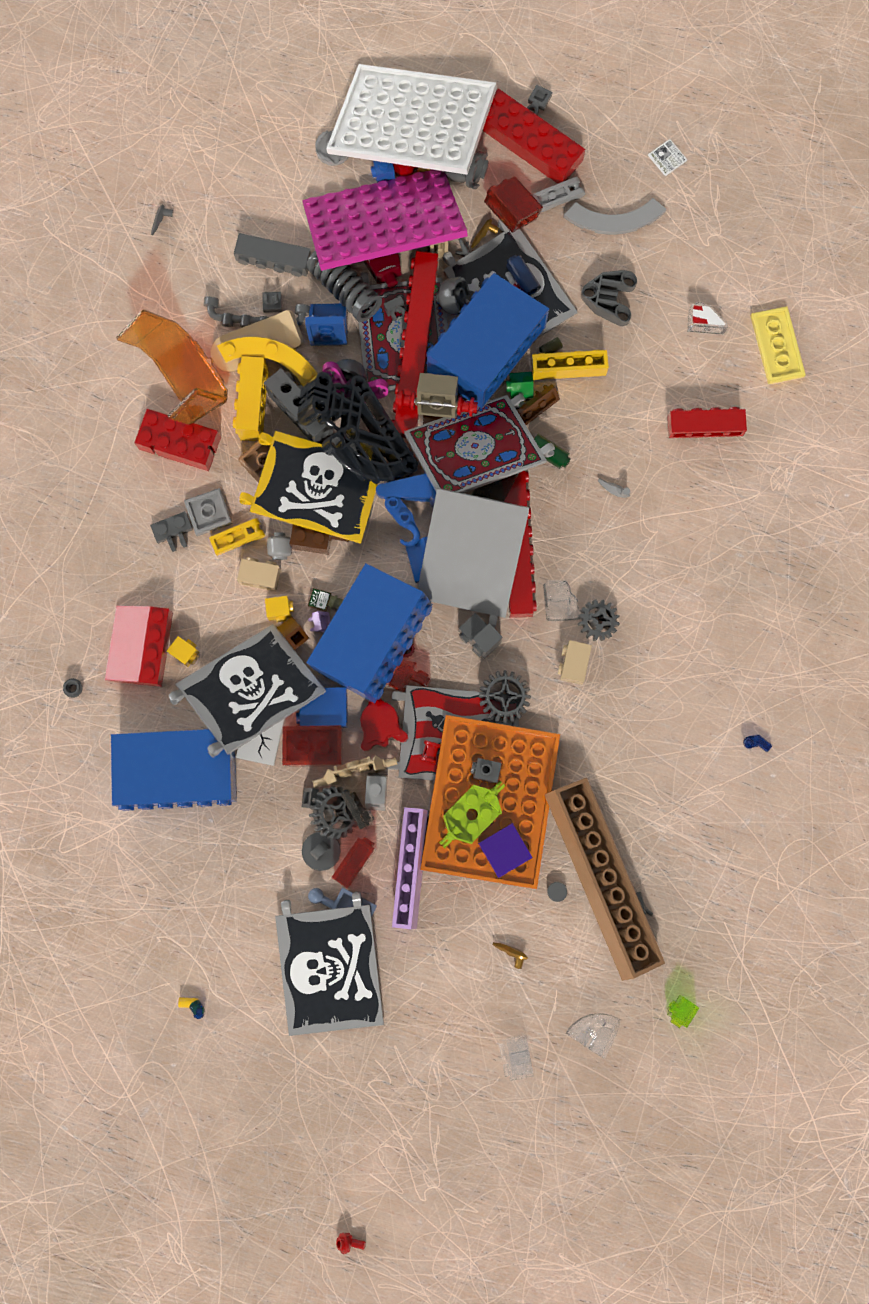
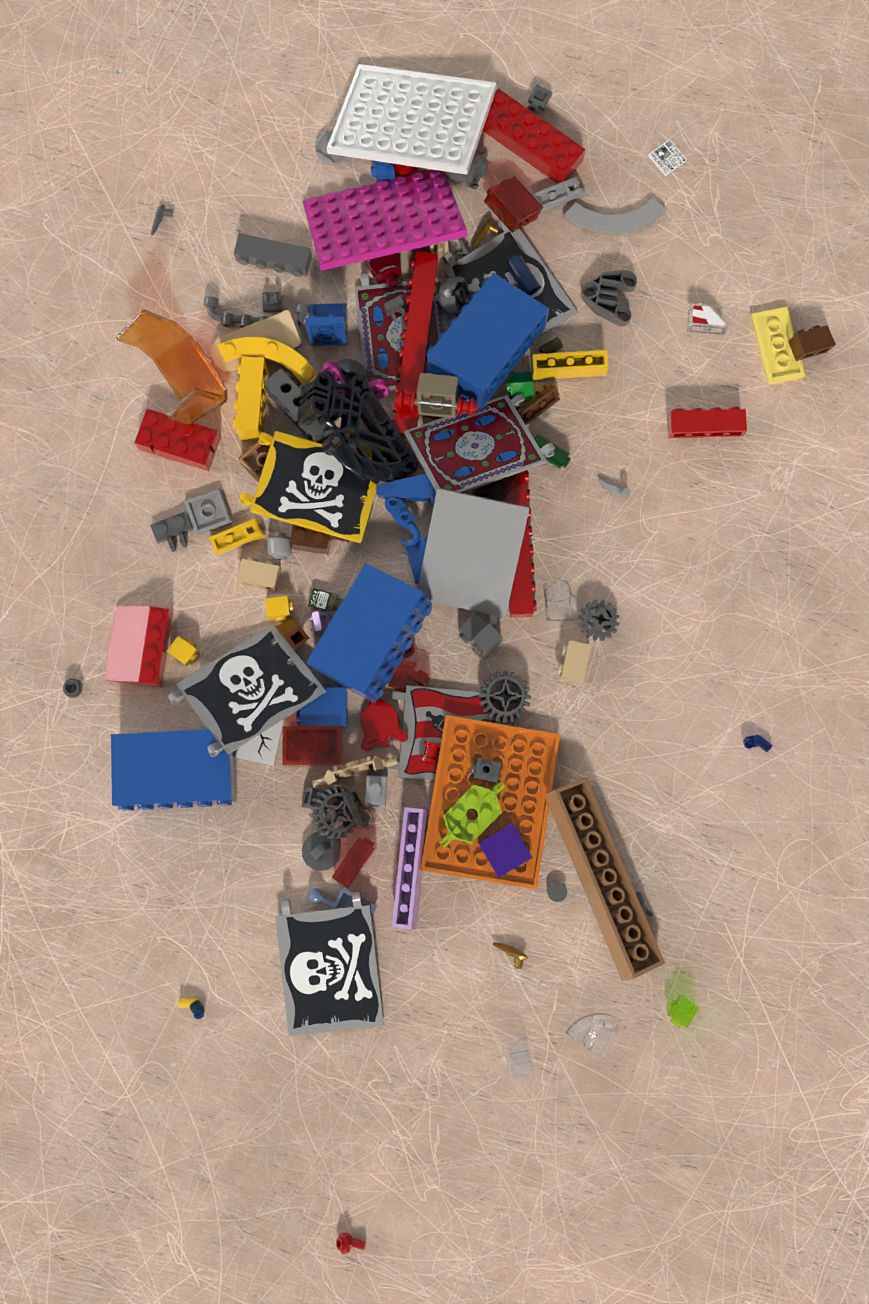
dark grey piece [306,251,382,322] -> none
none -> reddish brown brick [788,325,836,361]

